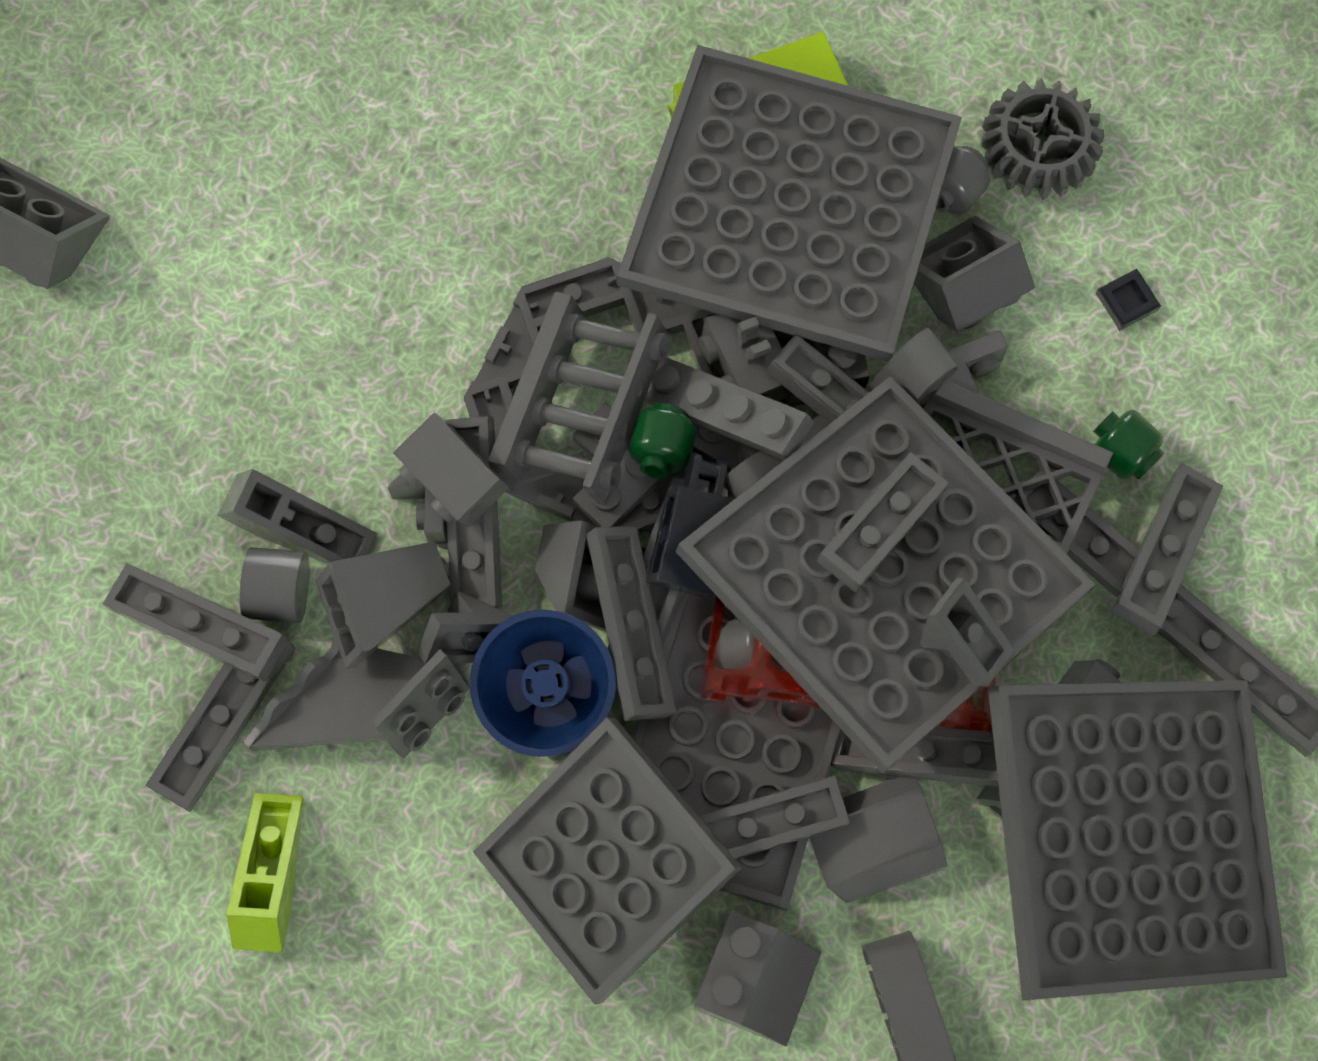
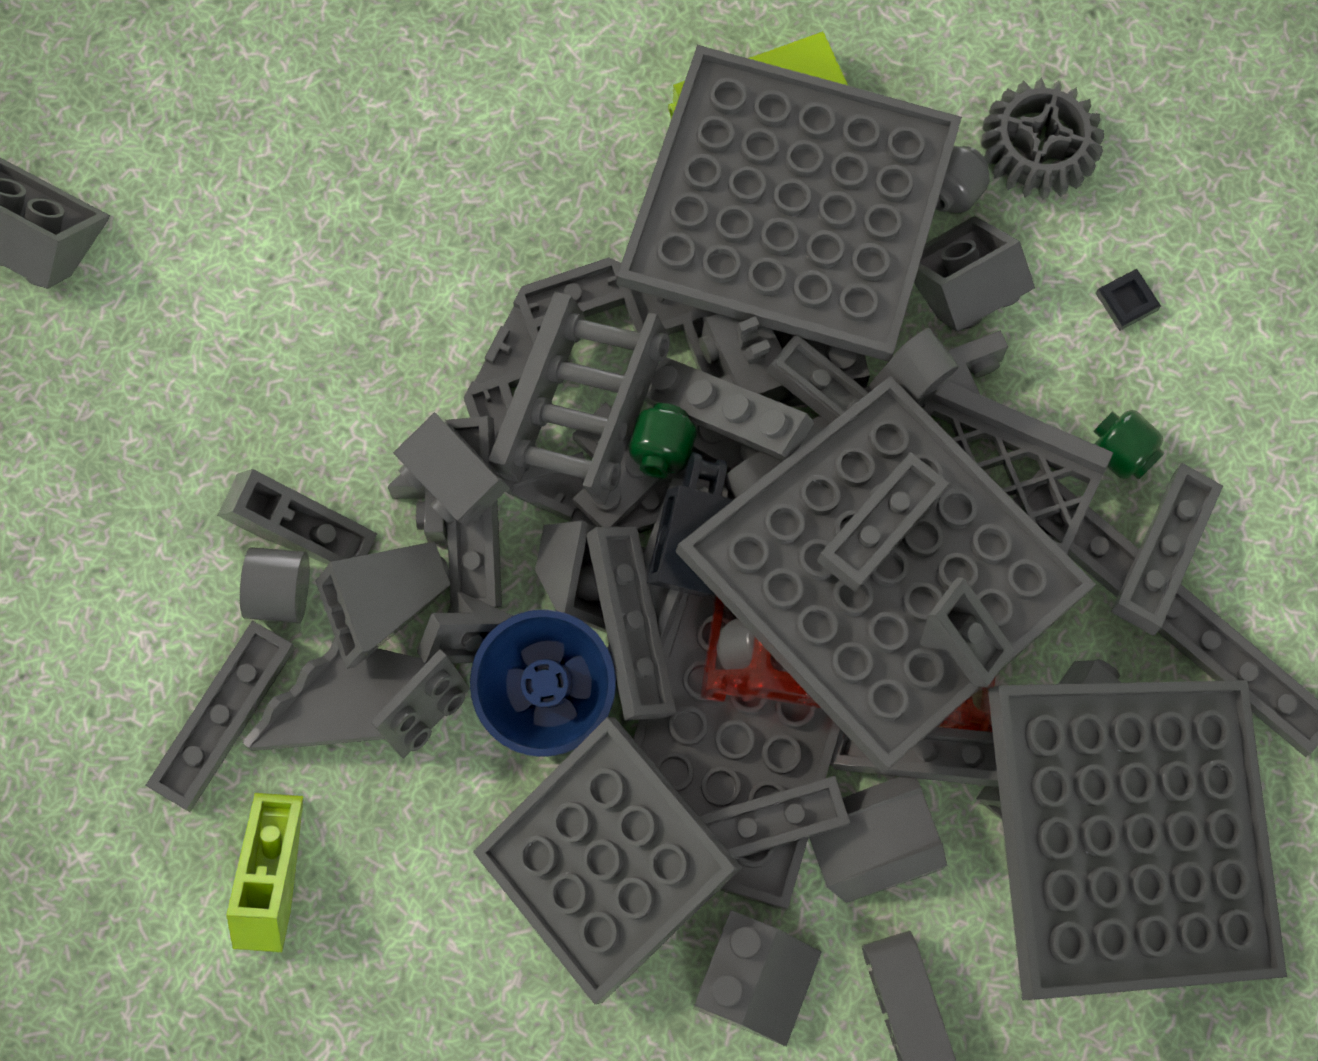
dark grey plate [103,563,289,683] -> none

